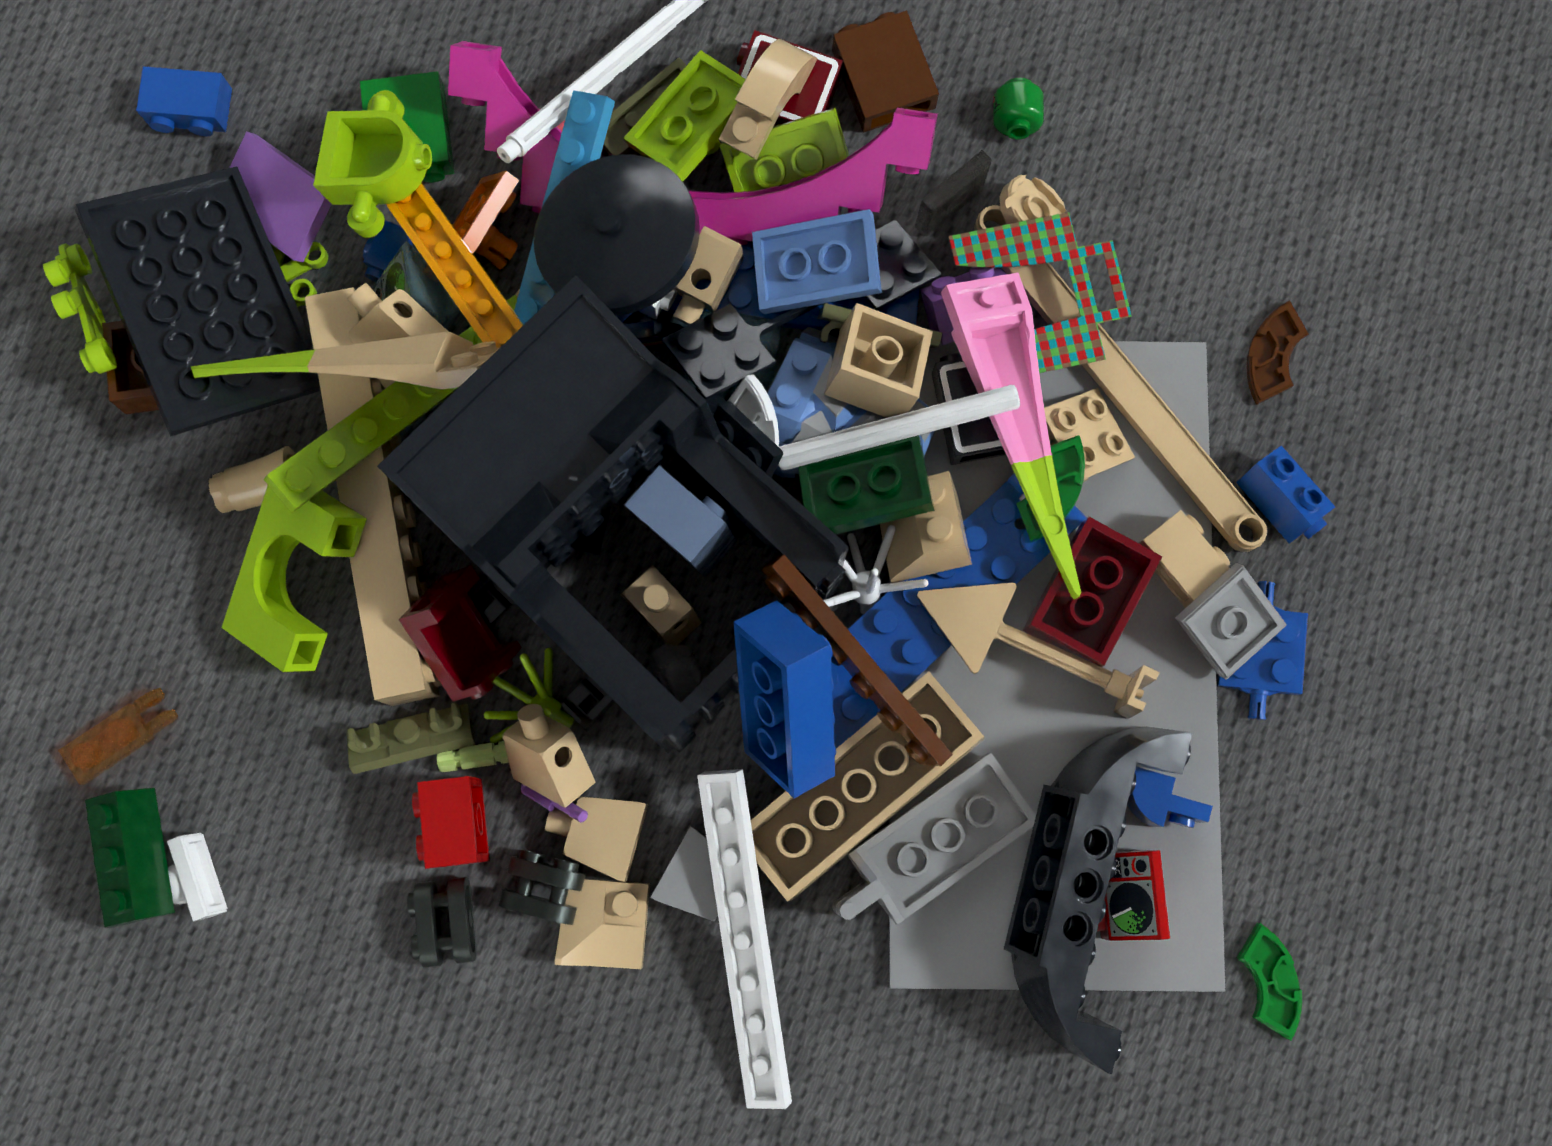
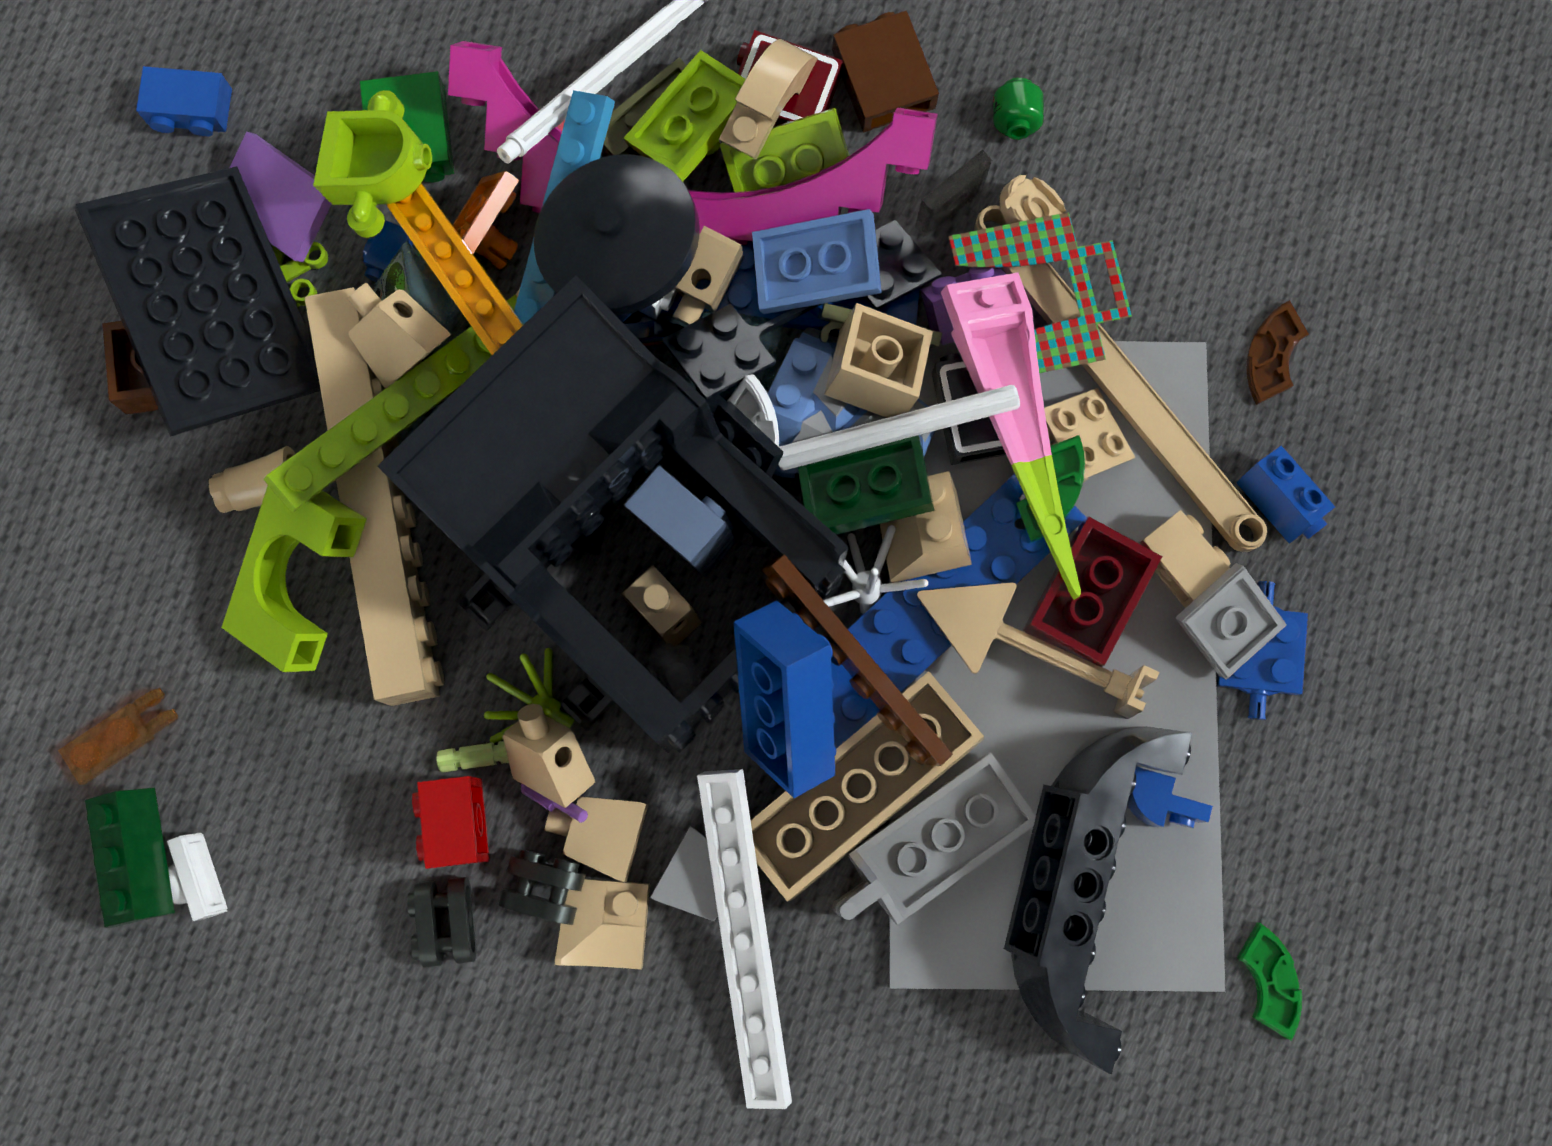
lime plant [43,243,117,374] -> none
tan plate [190,331,500,389] -> none
olive plate [347,703,475,774] -> none
dark red panel [399,565,522,702] -> none
slope [1097,850,1170,941] -> none

